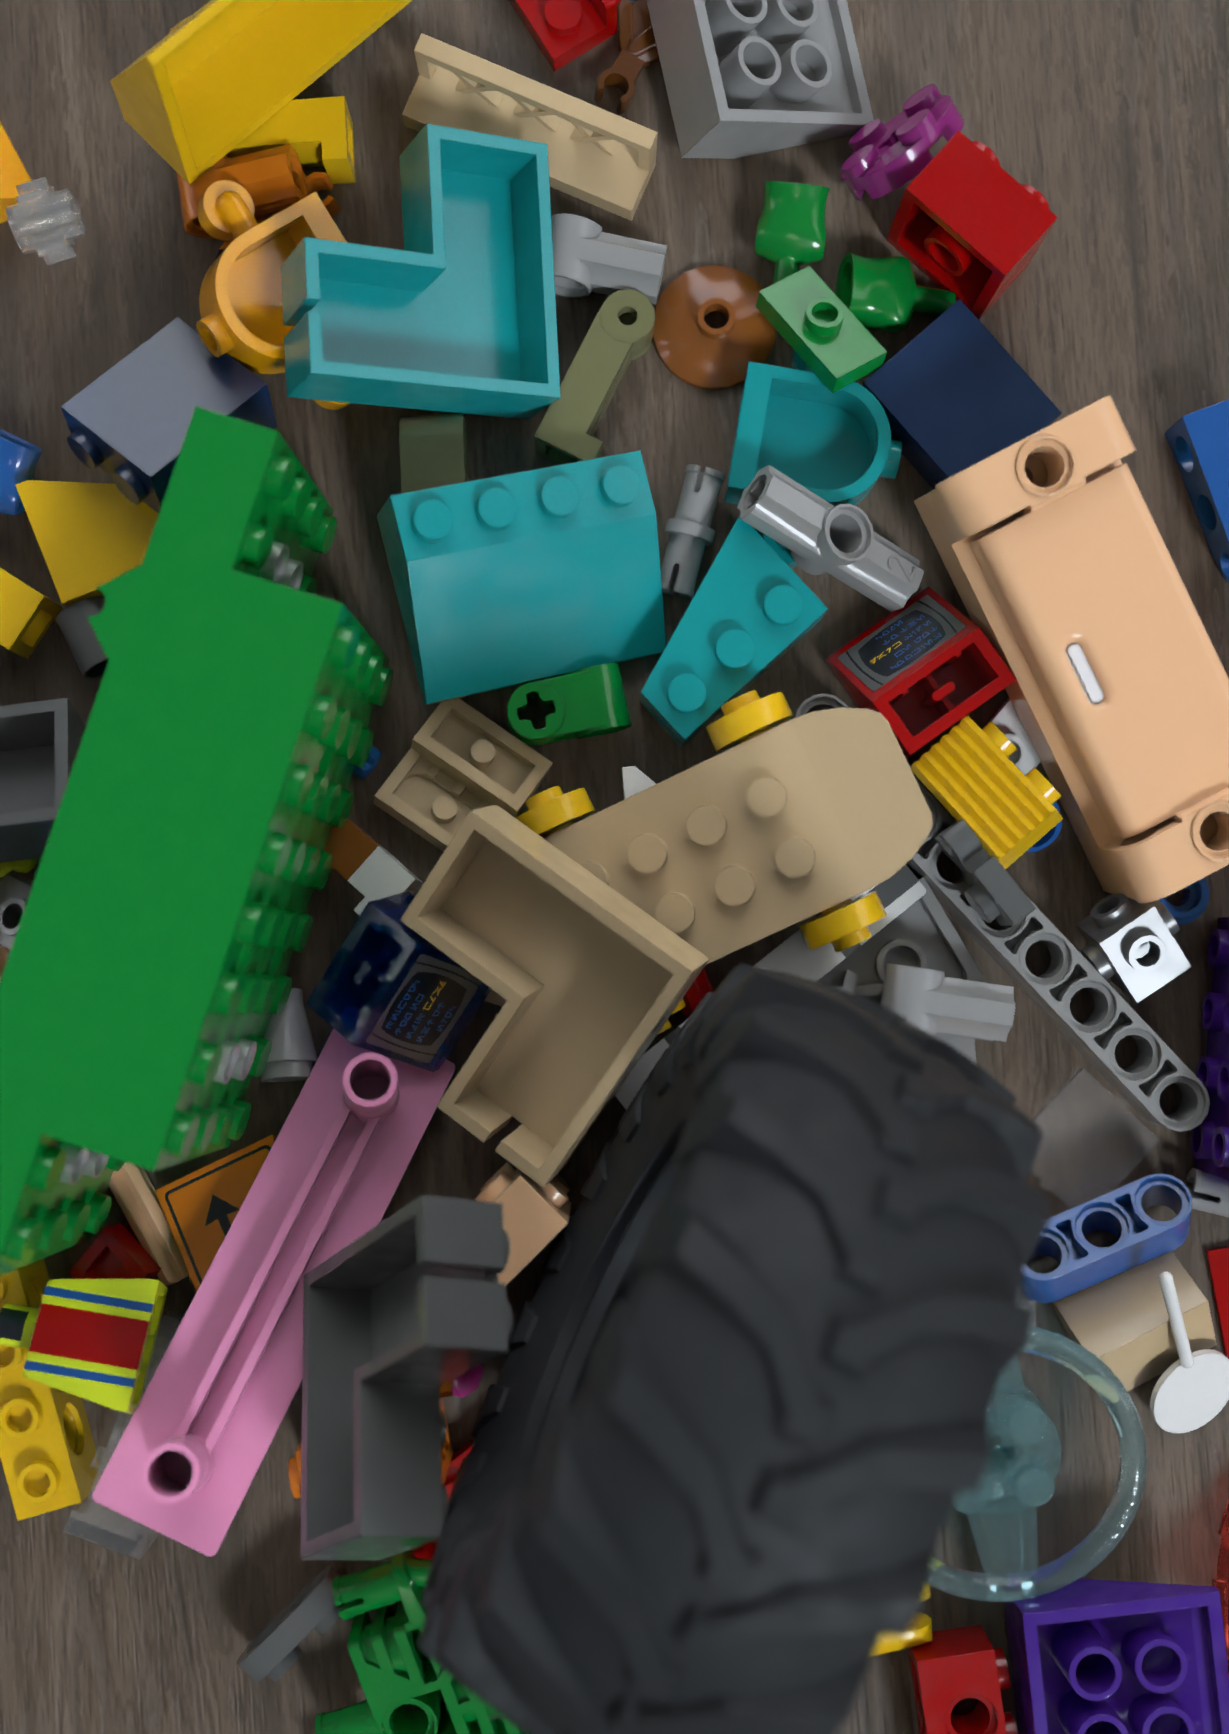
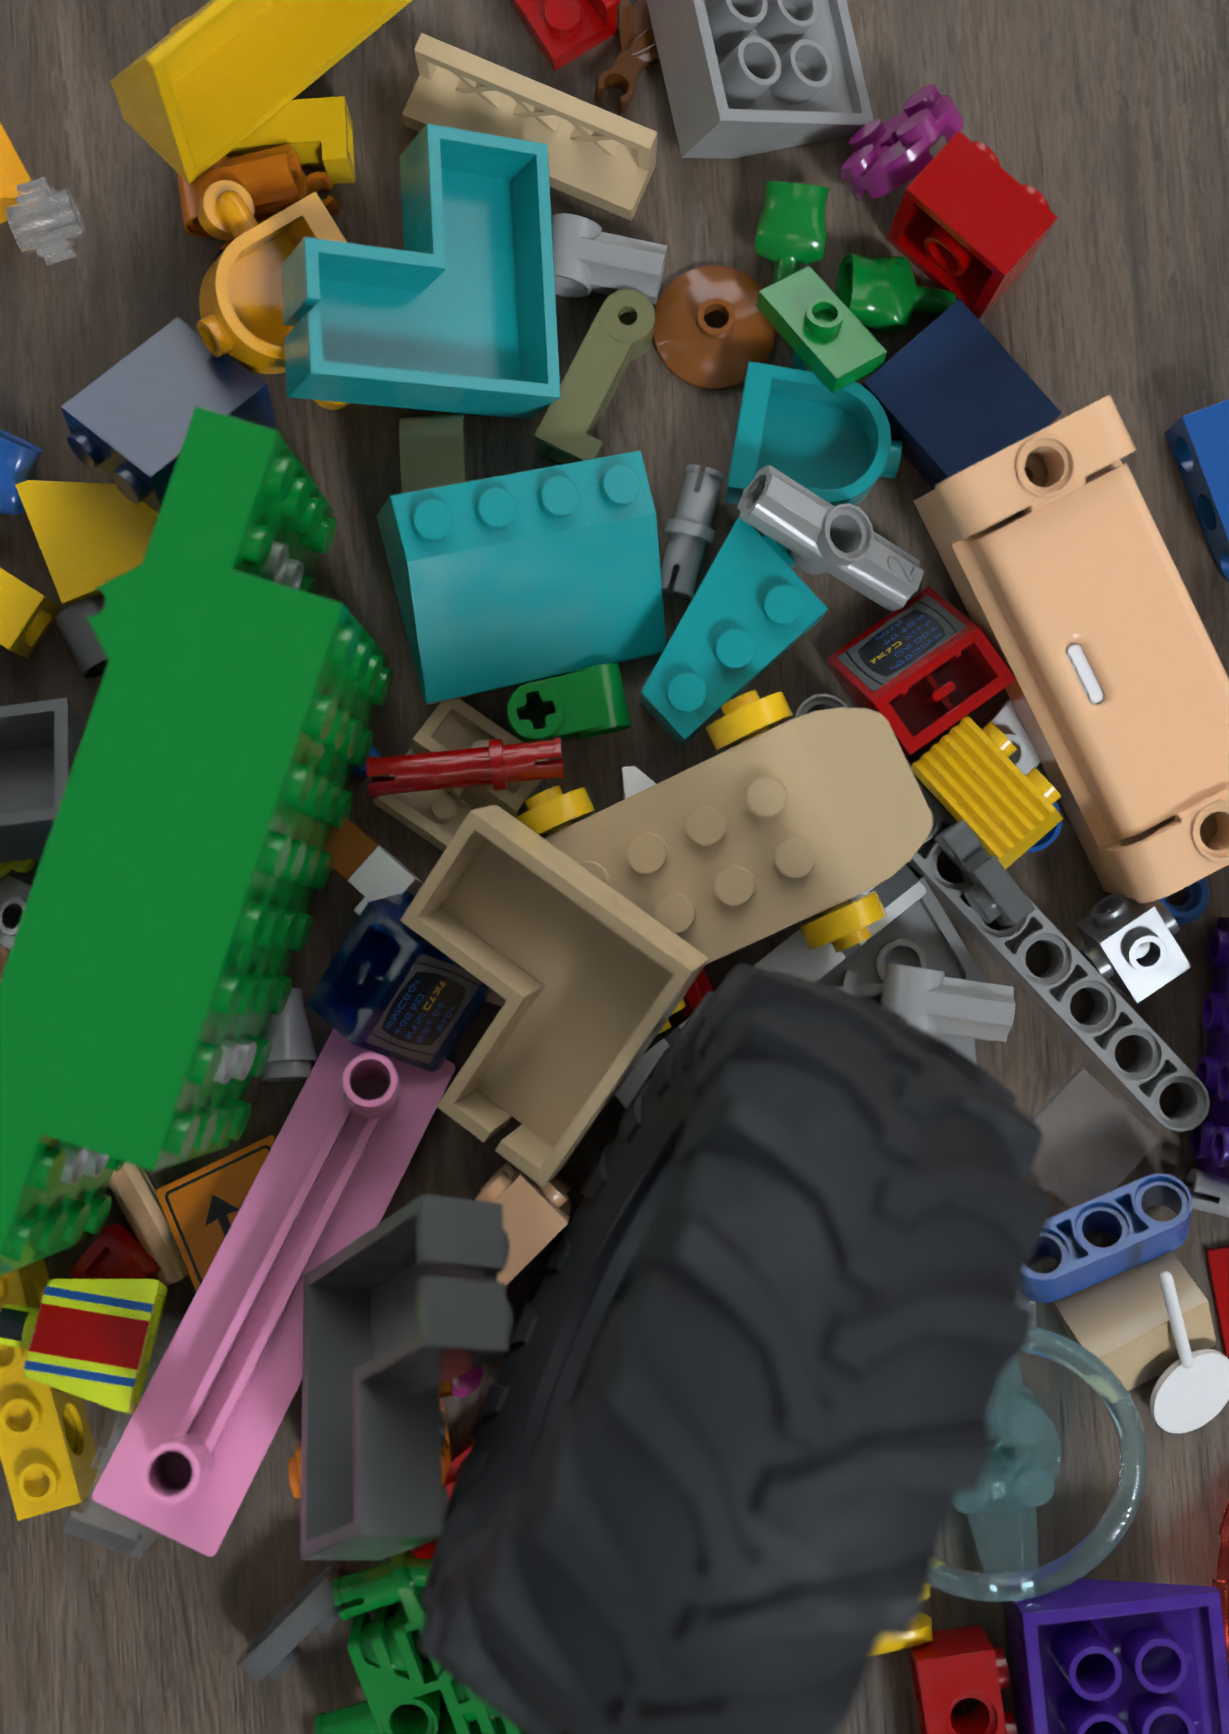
none -> red pin [366,737,565,798]

